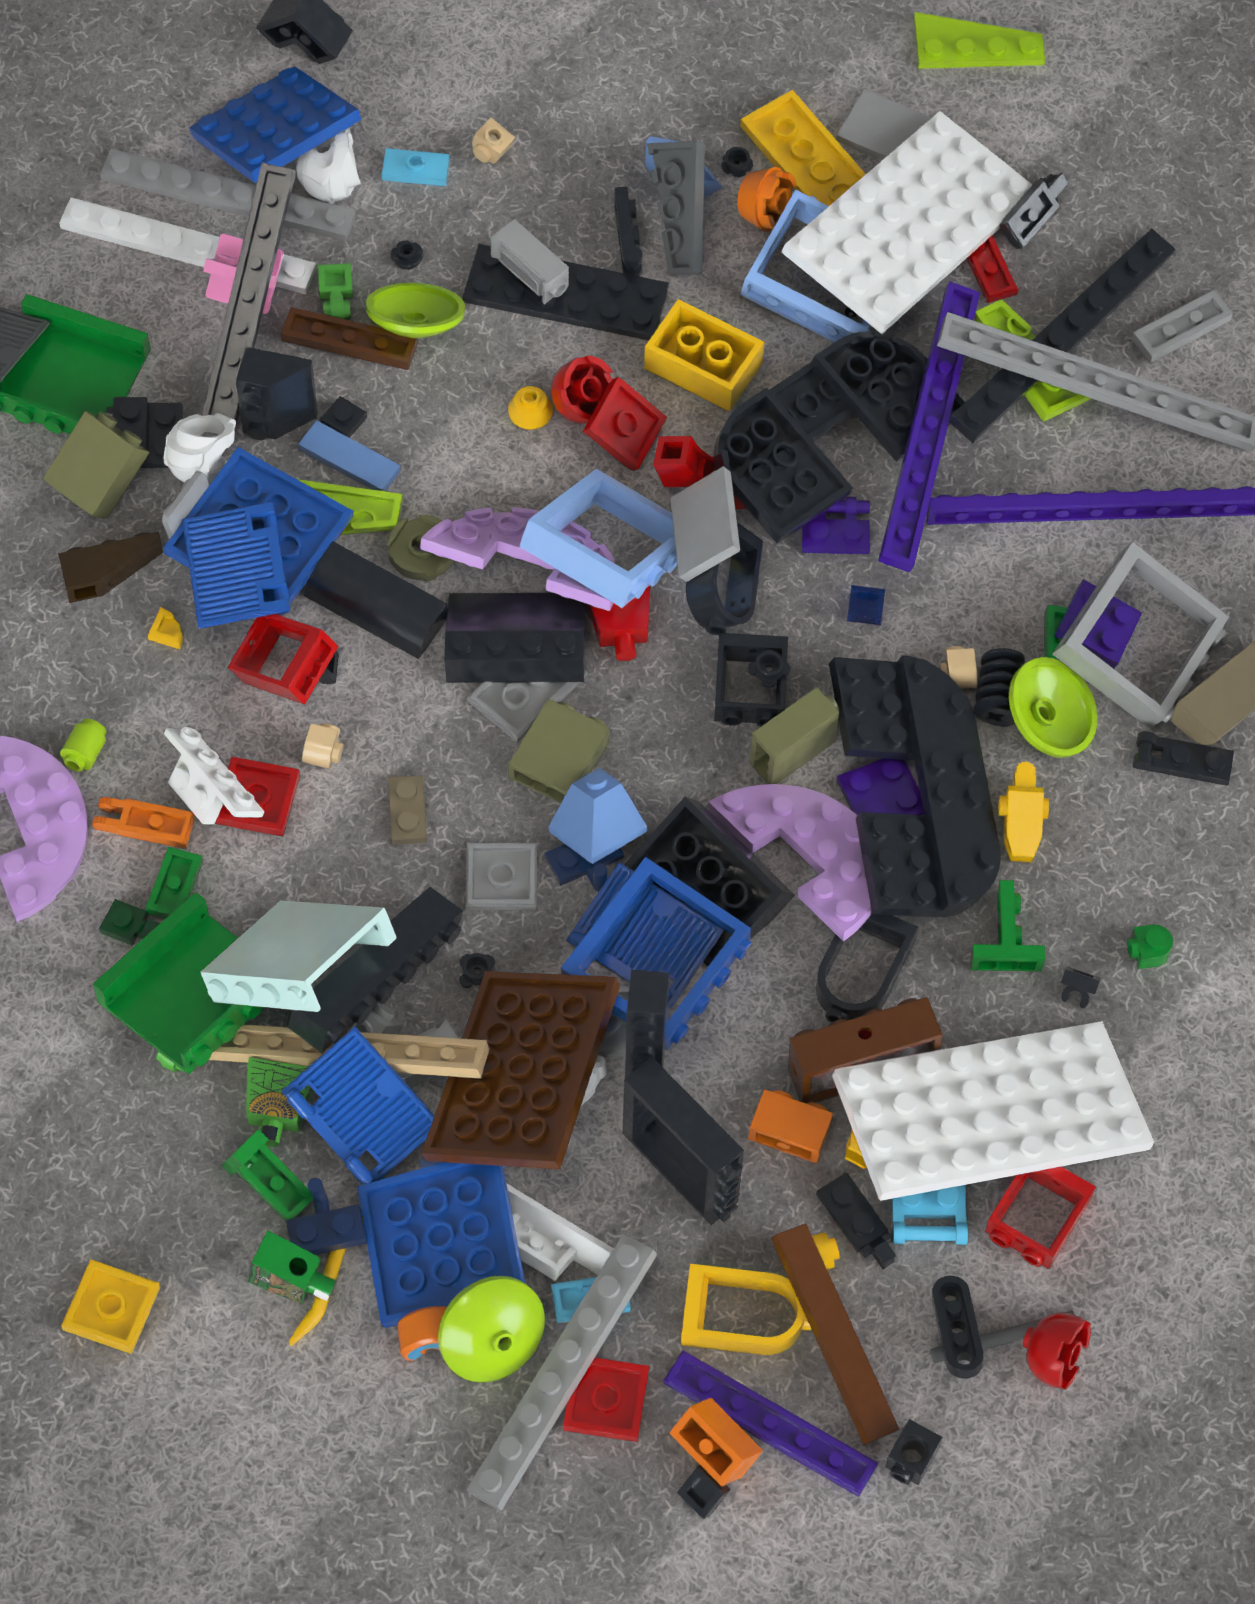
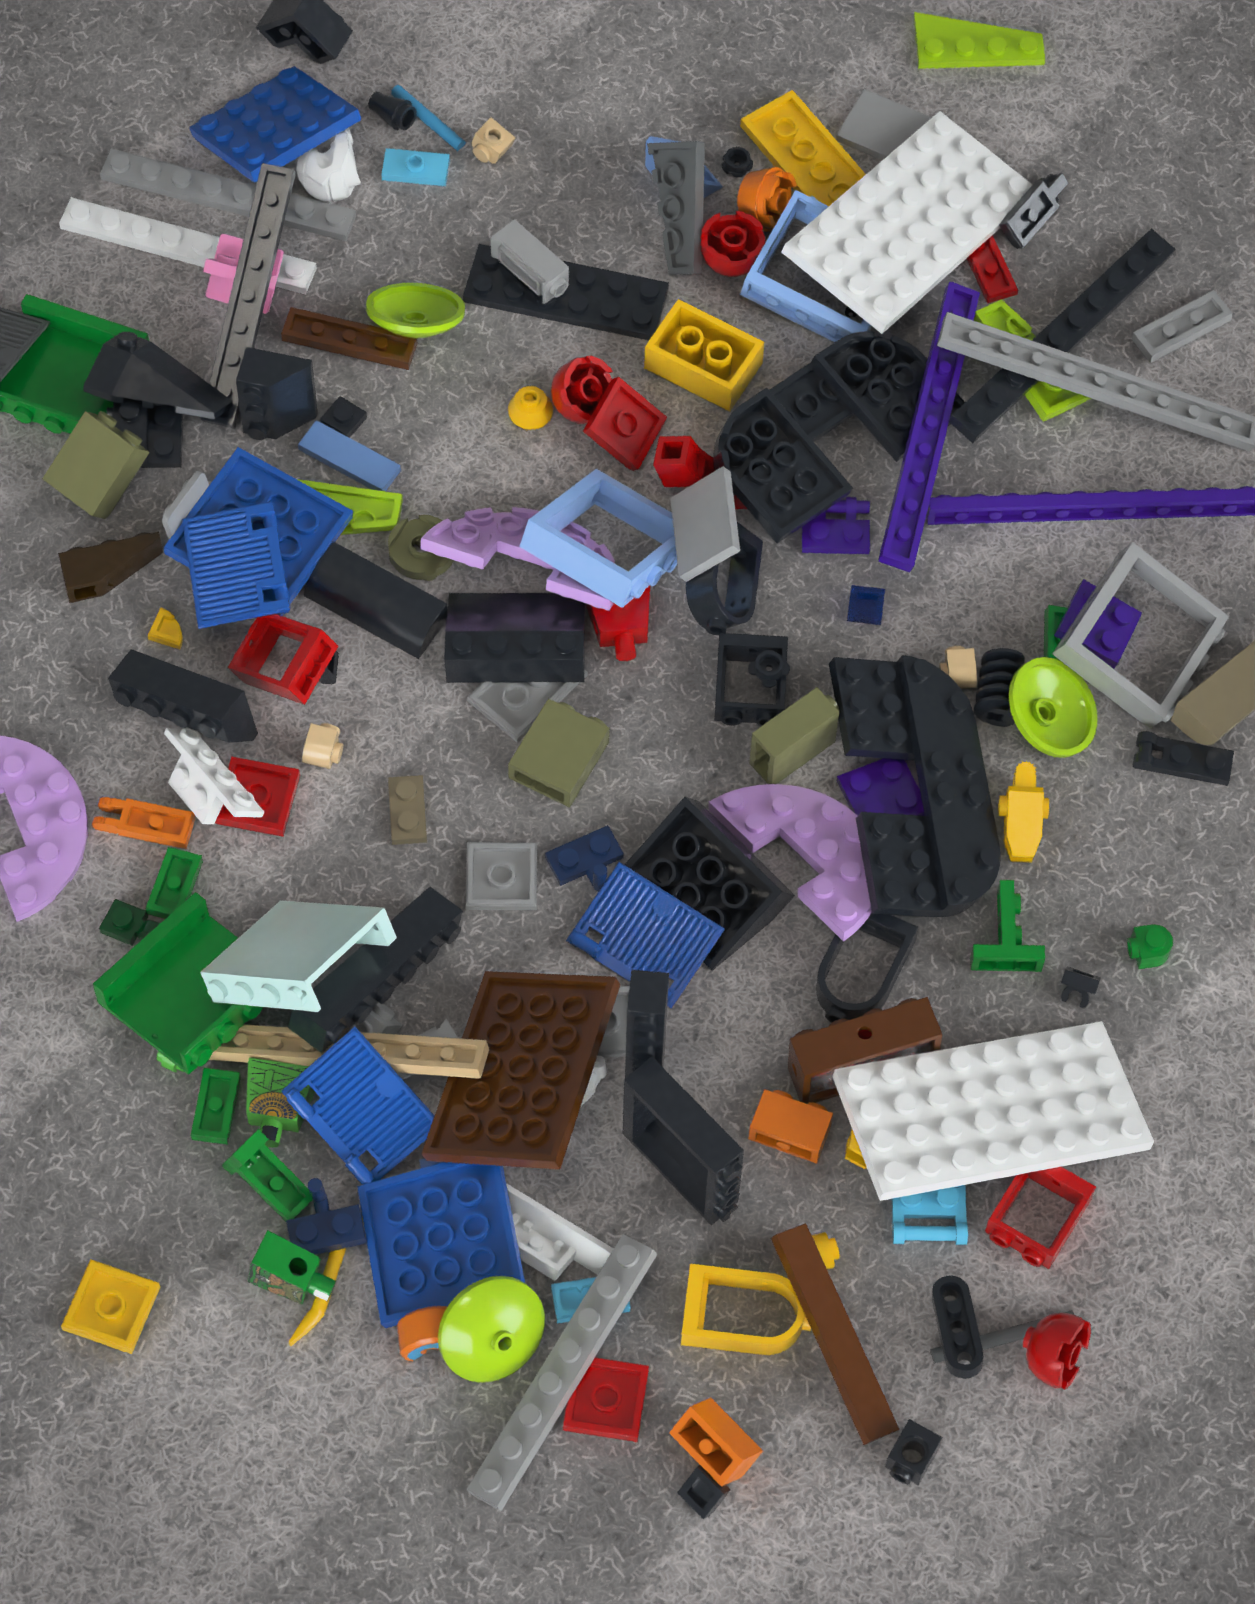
lime brick [60,718,107,772] -> none
white helmet [164,413,236,485] -> none
bright green plate [318,263,353,320] -> none
black plate [391,240,423,270] -> none
black plate [459,953,495,988] -> none
medium blue slope [548,768,647,864] -> none
blue window [561,857,752,1051] -> none
black plate [614,186,642,276] -> none
dark purple tile [663,1350,878,1497] -> none
black hinge [816,1172,896,1269] -> none
none -> black wedge [83,332,233,419]
none -> black wedge [108,649,258,743]
none -> green plate [191,1068,241,1145]
none -> black cone [368,91,417,130]
none -> dark azure bar [391,84,466,151]
none -> red cylinder [701,211,766,277]

